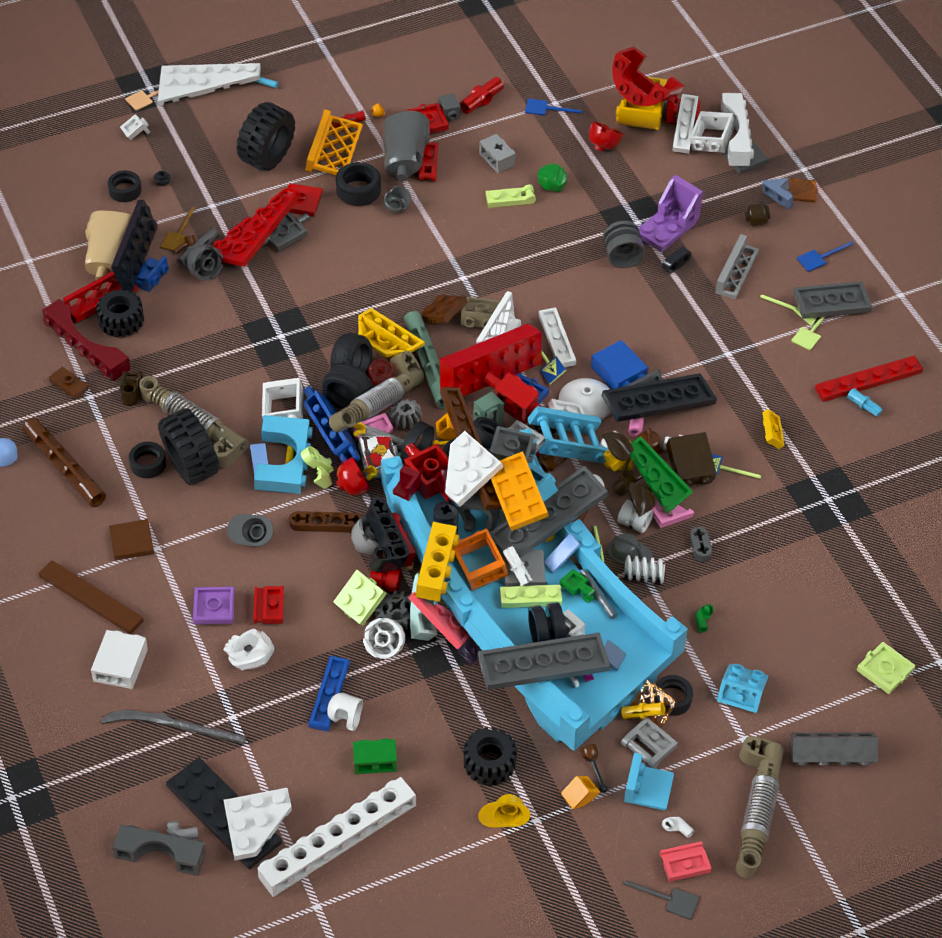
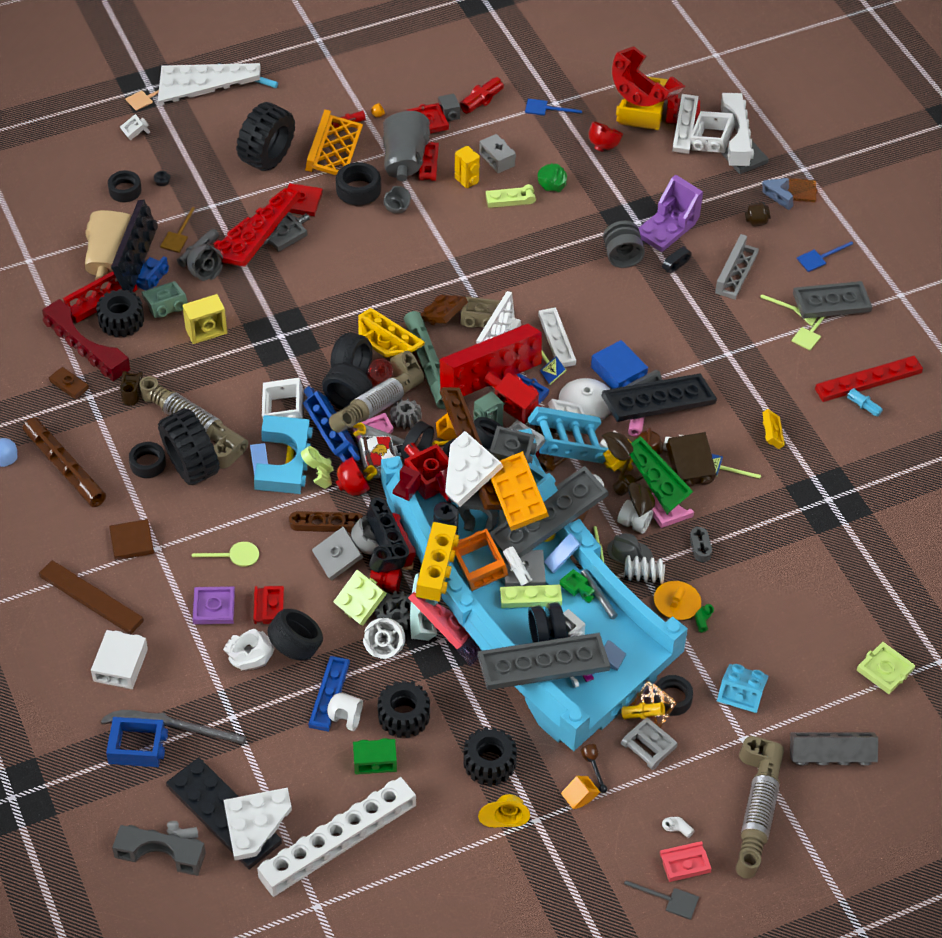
reddish brown hand [173,235,196,254] -> none
dark grey piece [227,514,273,546] -> none
medium azure bracket [624,753,674,811] -> none
none -> blue window [106,717,168,767]
none -> sand green plate [141,281,188,318]
none -> light yellow brick [183,294,227,344]
none -> yellowish green piece [192,542,259,567]
none -> black tyre [267,609,323,661]
none -> light grey plate [312,527,363,581]
none -> black tyre [378,681,430,738]
none -> yellow brick [455,146,480,188]
none -> light orange shield [654,581,701,620]

